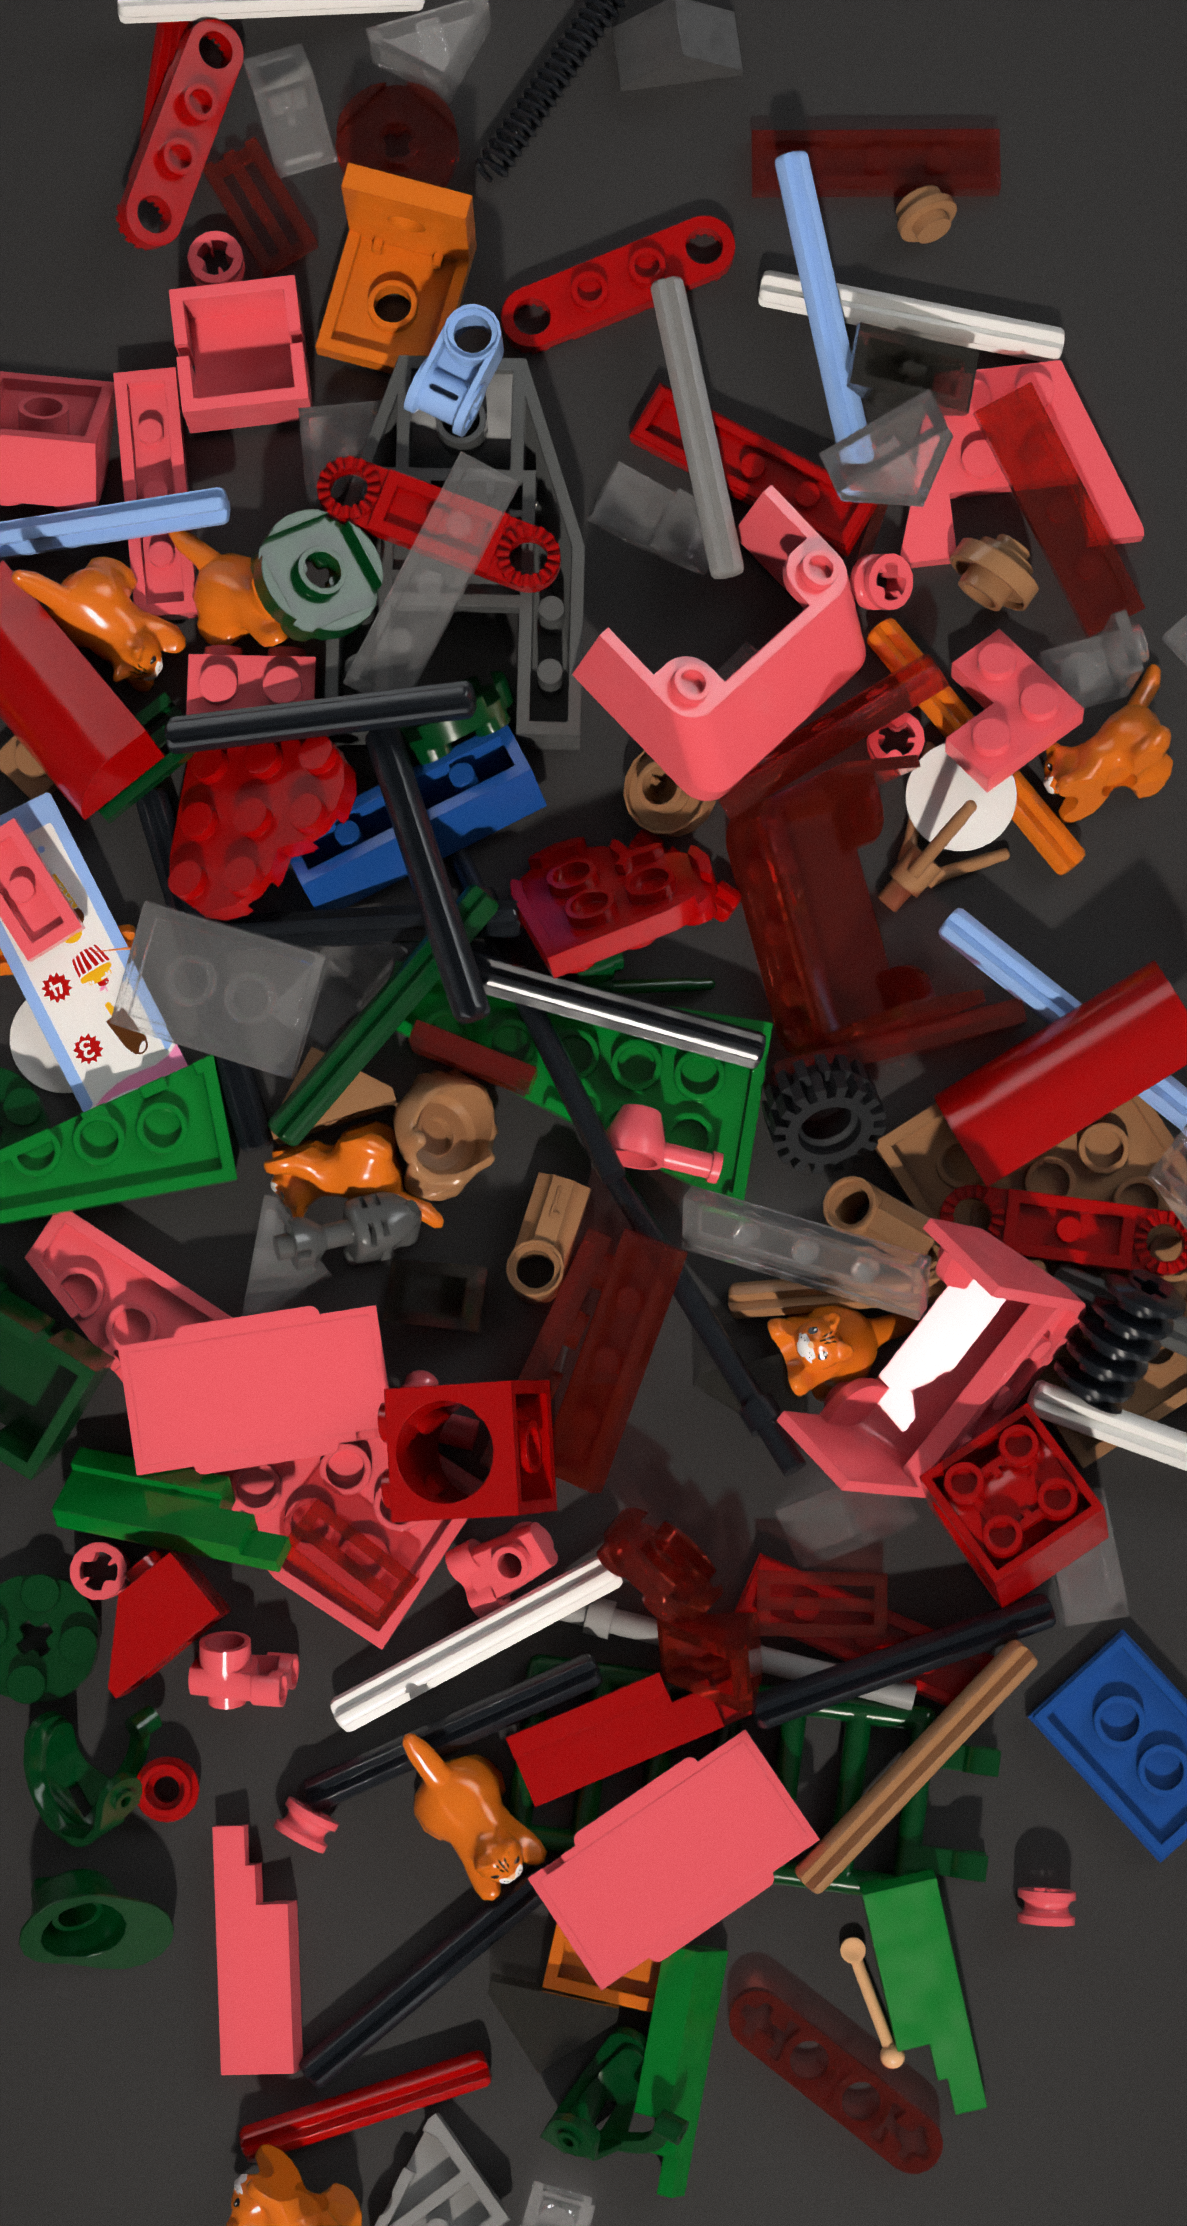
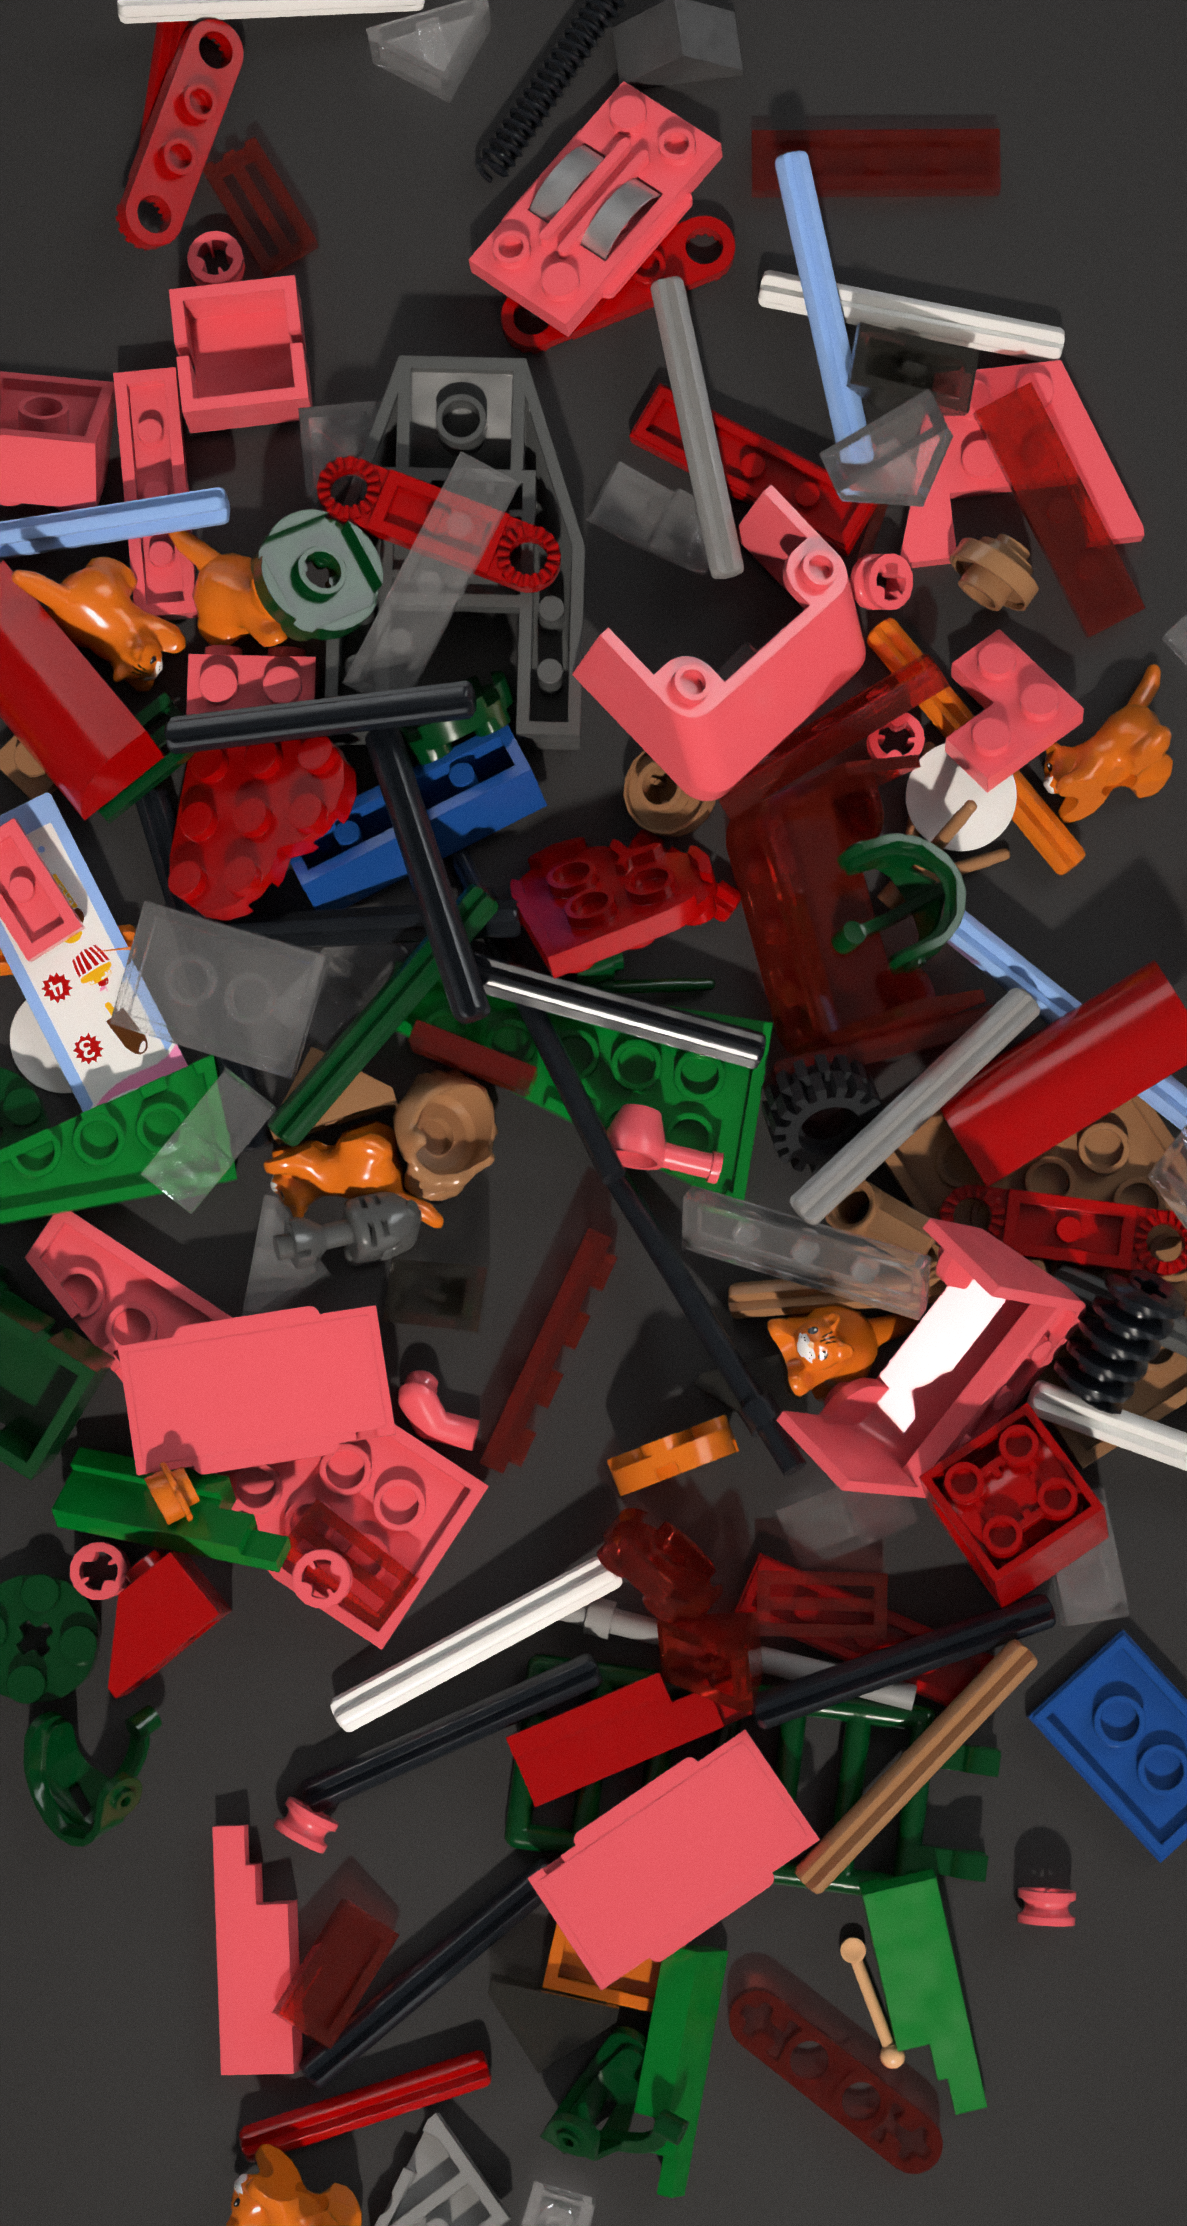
dark green piece [18,1868,174,1969] -> none
red plate [137,1756,200,1822] -> none
coral plate [188,1631,299,1710] -> none
clear slope [243,43,337,179] -> none
orange bracket [315,162,477,374] -> none
clear red plate [335,82,460,188] -> none
red brick [378,1380,557,1523] -> none
orange animal [402,1733,547,1901] -> none
light blue piece [404,304,504,437] -> none
coral plate [445,1522,558,1618] -> none
medium nougat piece [506,1172,592,1305] -> none
clear red tile [553,1228,688,1493] -> none
medium nougat plate [896,185,957,244] -> none
clear bracket [1037,609,1149,708] -> none
none -> clear slope [141,1068,276,1214]
none -> orange plate [144,1462,200,1525]
none -> clear red tile [272,1899,399,2049]
none -> coral bush [292,1549,352,1608]
none -> coral piece [468,81,723,337]
none -> orange plate [607,1414,739,1497]
none -> light grey axle [789,988,1040,1225]
none -> dark green helmet [831,833,966,975]

